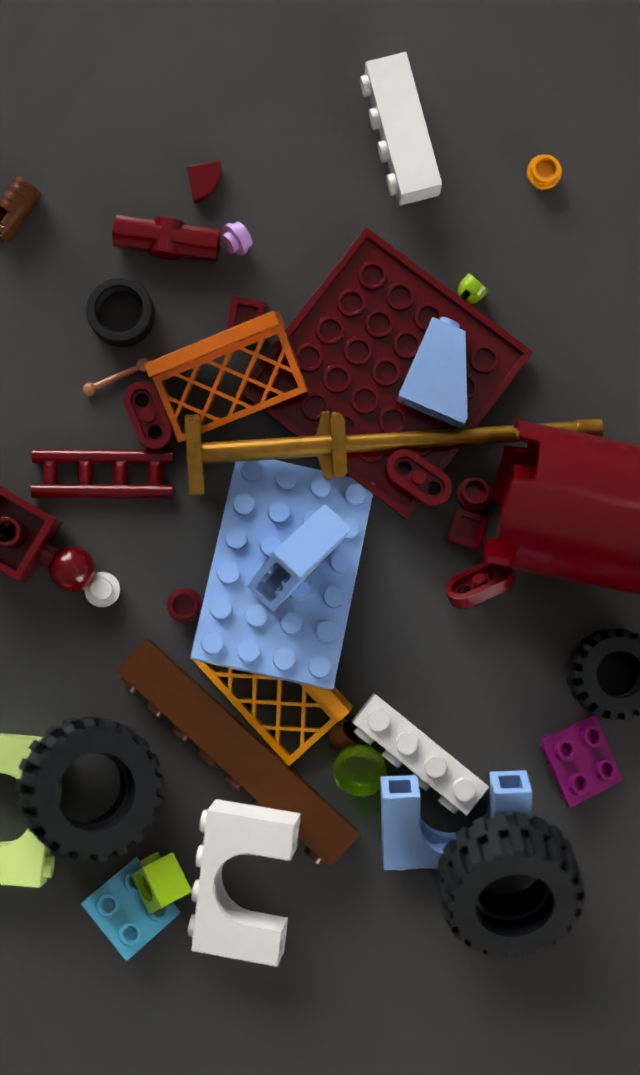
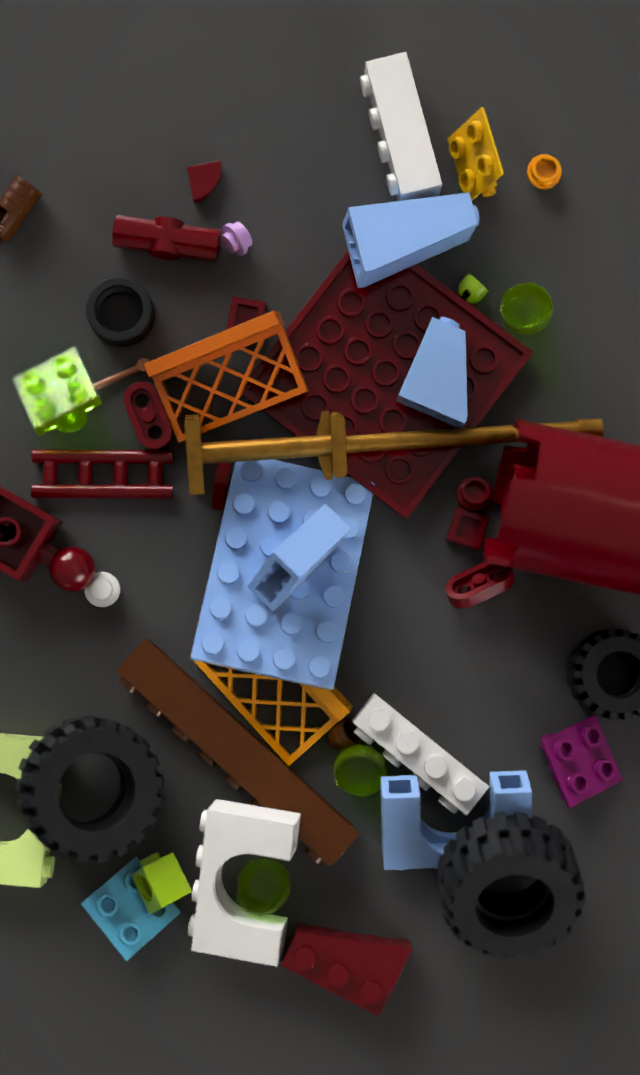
dark red plate [167,588,203,623] -> none
dark red plate [386,449,452,507] -> none
none -> clear neon green plate [12,347,103,436]
none -> dark red tile [212,462,232,510]
none -> clear neon green hair [236,857,291,916]
none -> dark red wedge [280,923,412,1017]
none -> light blue slope [342,192,479,288]
none -> yellow hinge [447,107,504,200]
none -> clear neon green hair [499,282,553,335]

